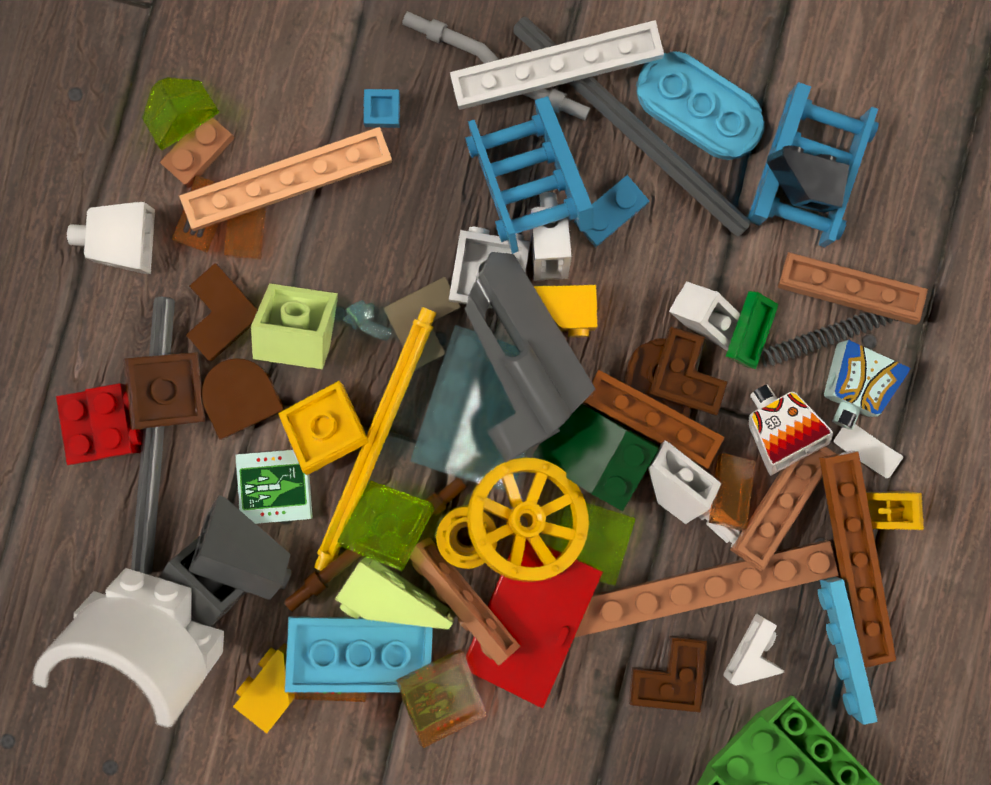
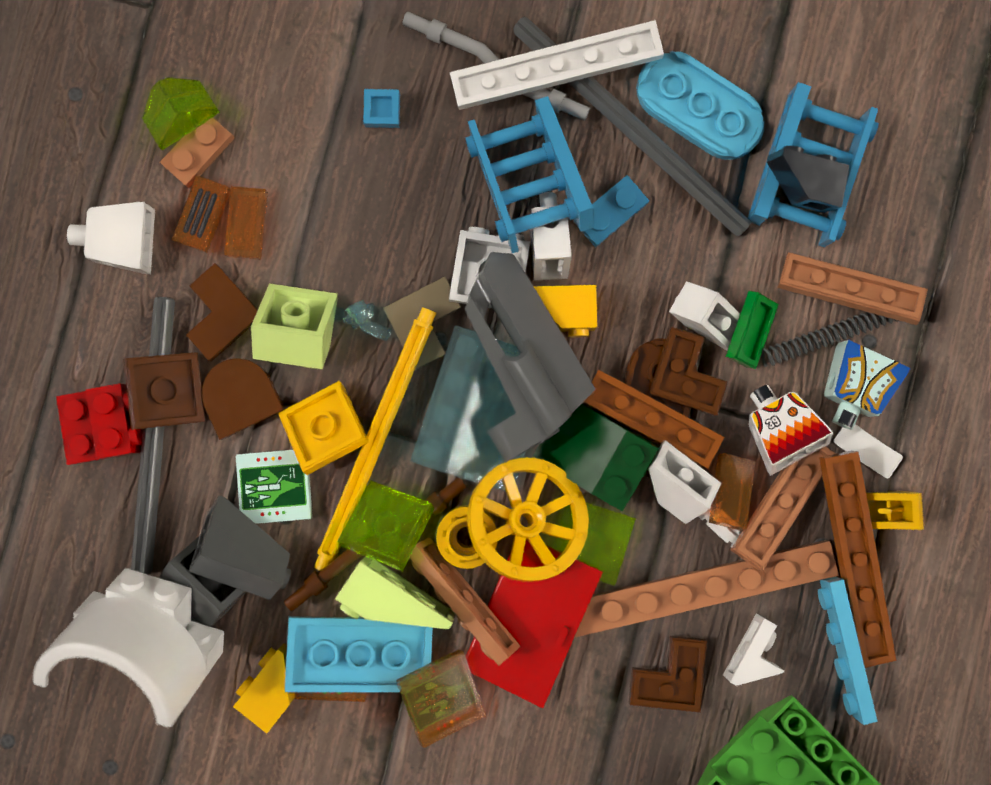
light nougat plate [179,127,392,231] -> none

